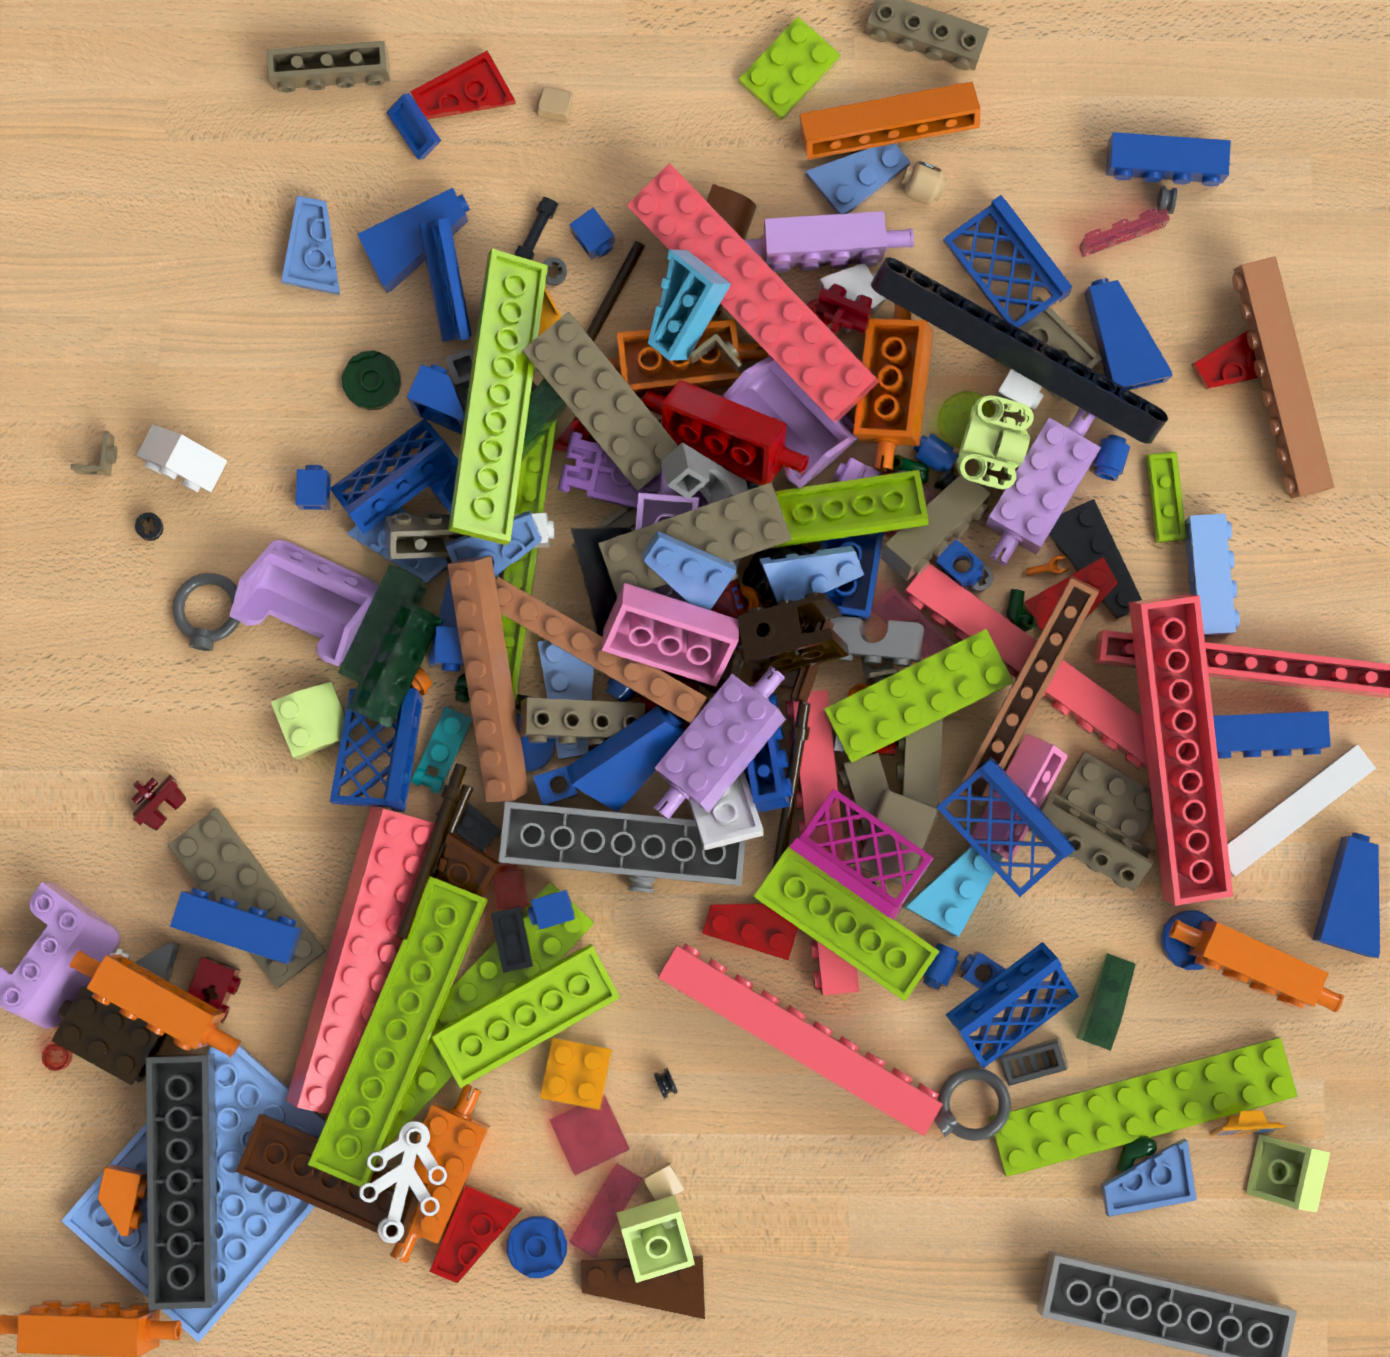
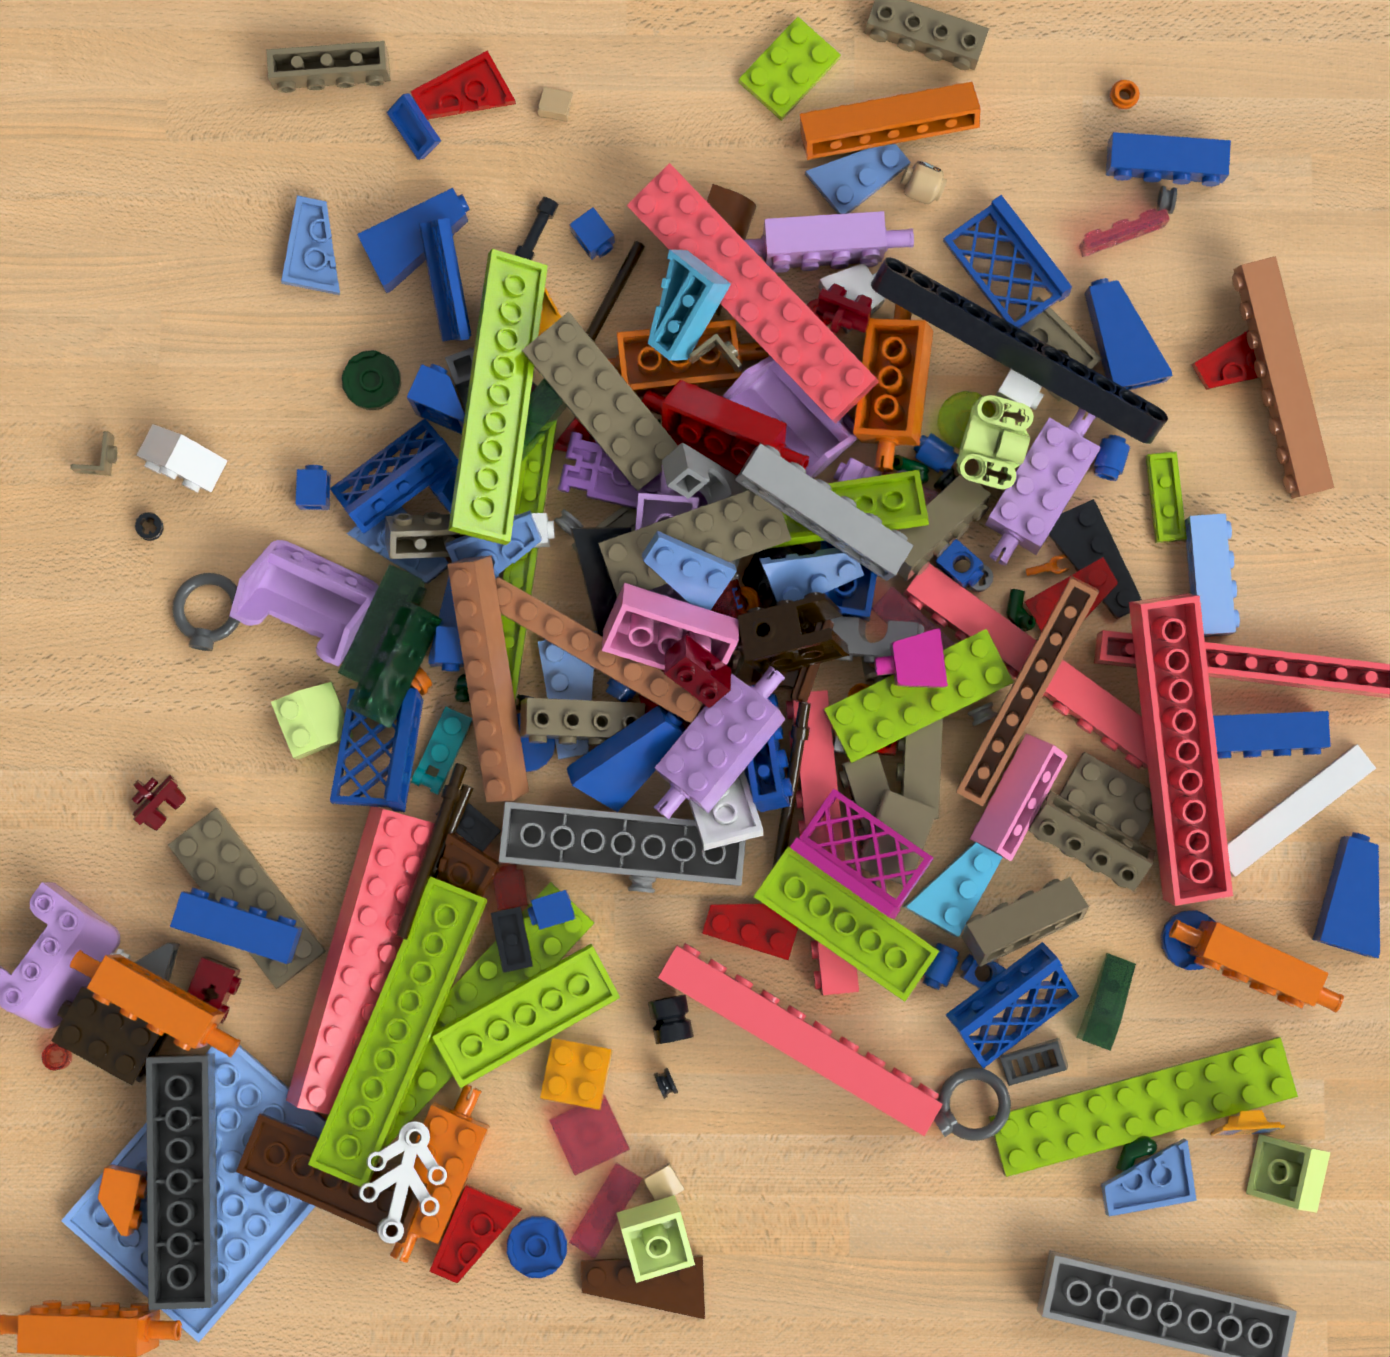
blue brick [534,765,578,806] -> none
dark grey bush [542,257,567,286] -> none
blue fence [936,756,1075,897] -> none
none -> light grey bush [554,509,584,536]
none -> black wheel [648,994,694,1044]
none -> dark red brick [664,634,731,708]
none -> light grey brick [735,443,914,581]
none -> dark pink torso [874,628,948,688]
none -> dark tan brick [961,877,1089,967]
none -> light grey bush [968,702,997,726]
none -> orange plate [1110,80,1140,109]

